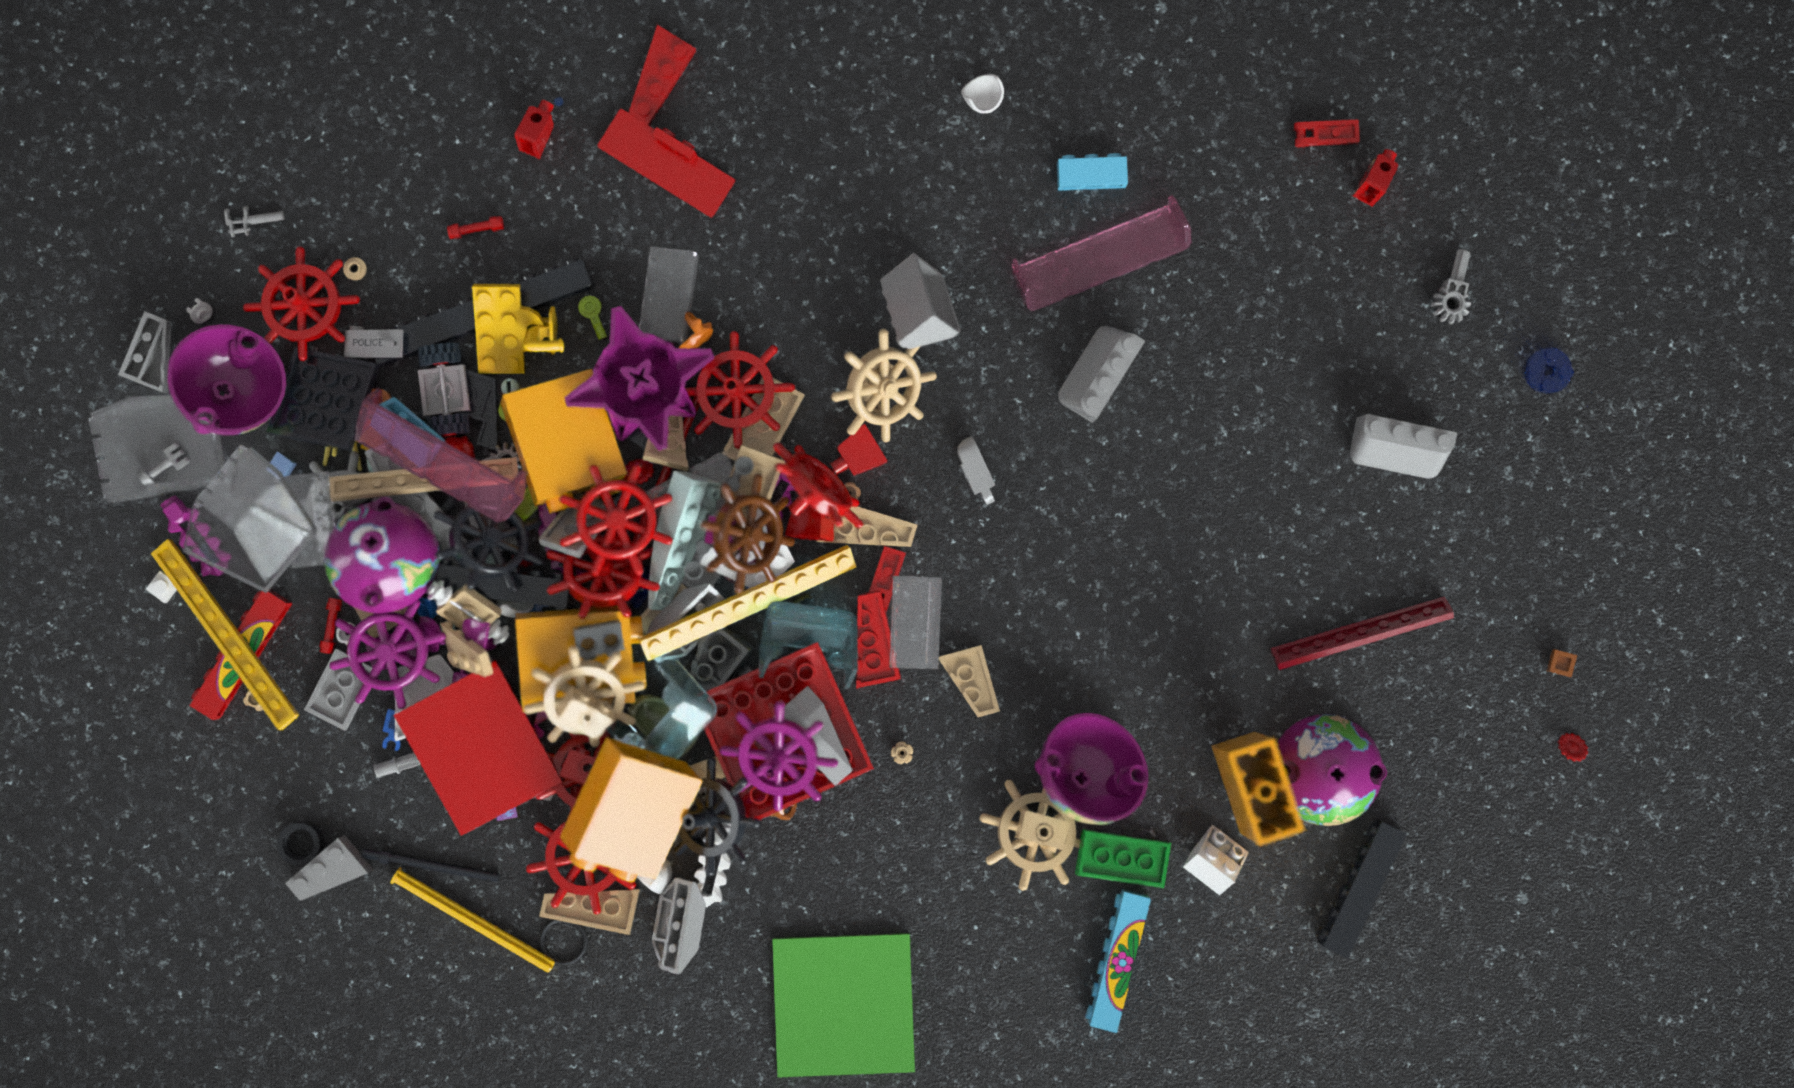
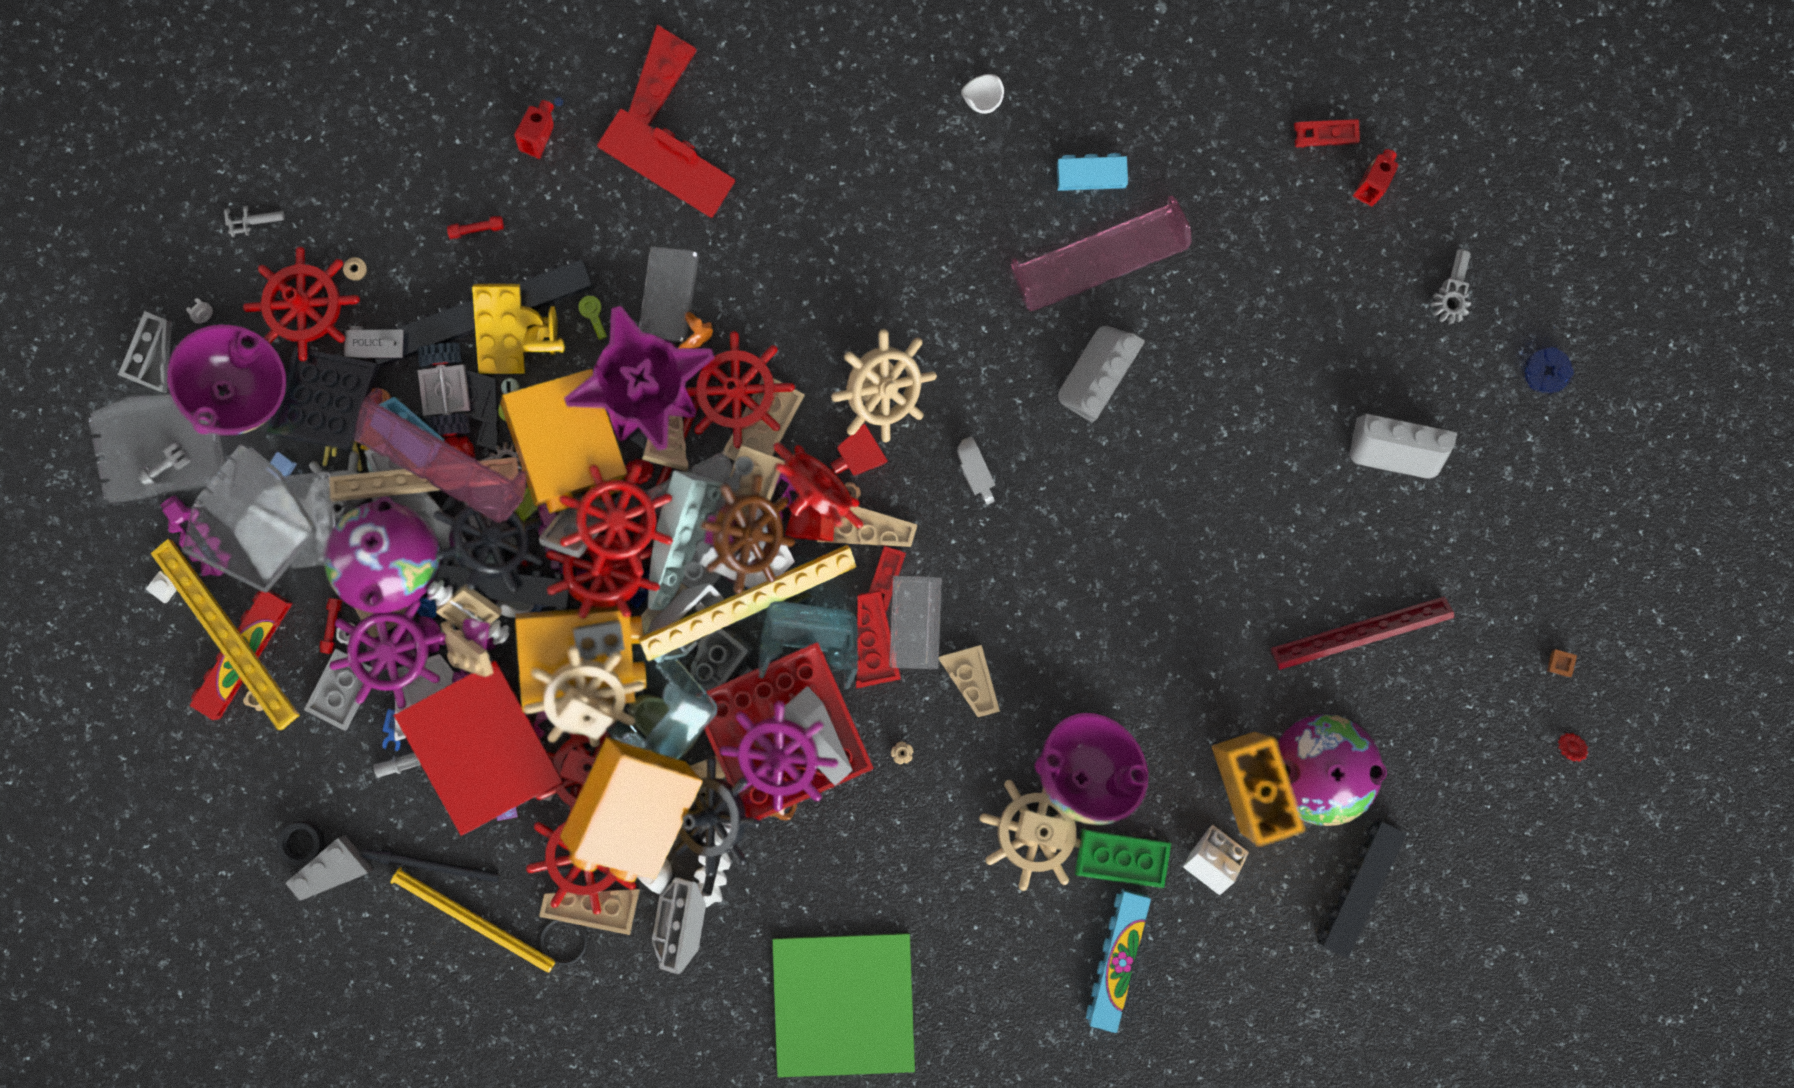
light grey windscreen [880,253,961,349] -> none

